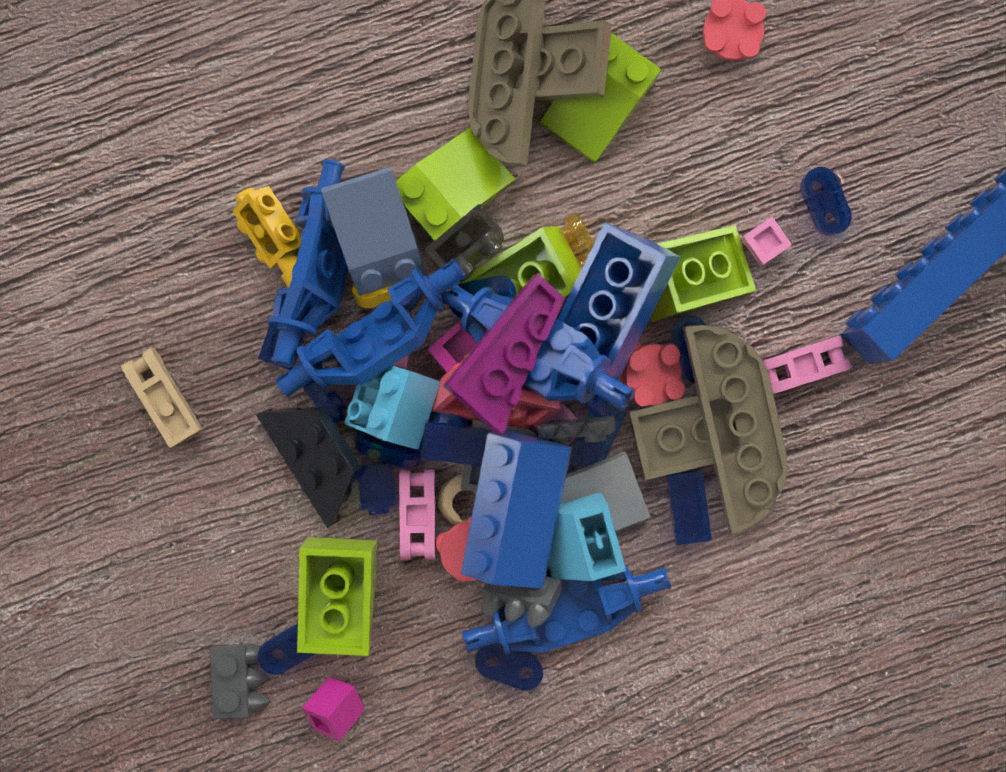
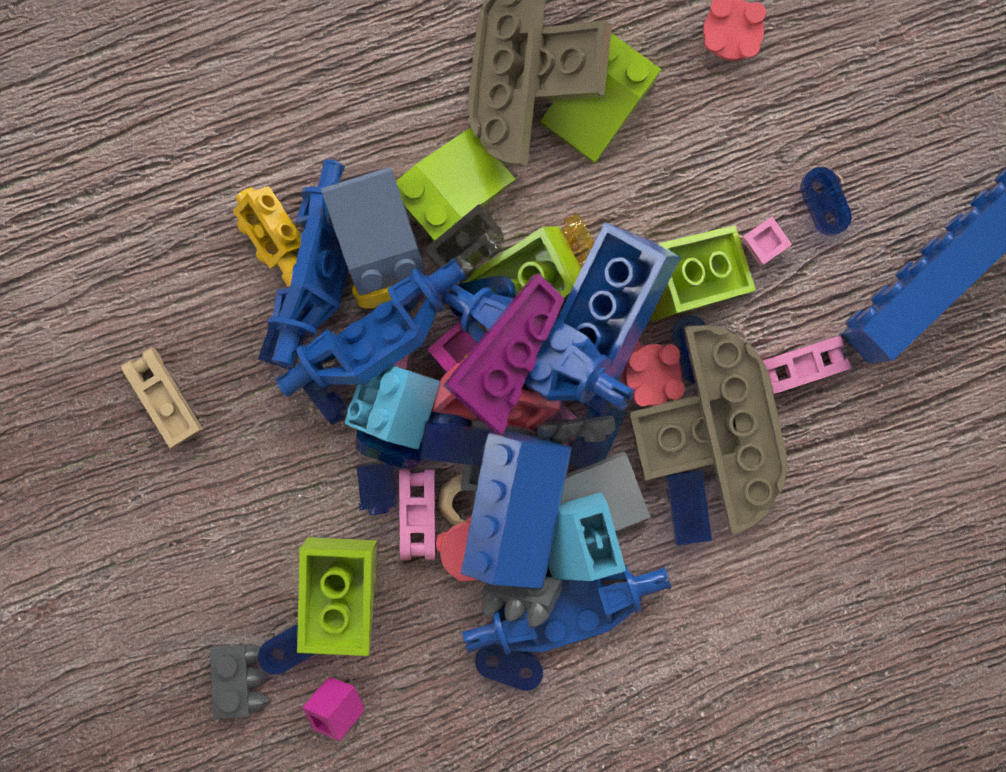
black wing [256,407,362,528] -> none

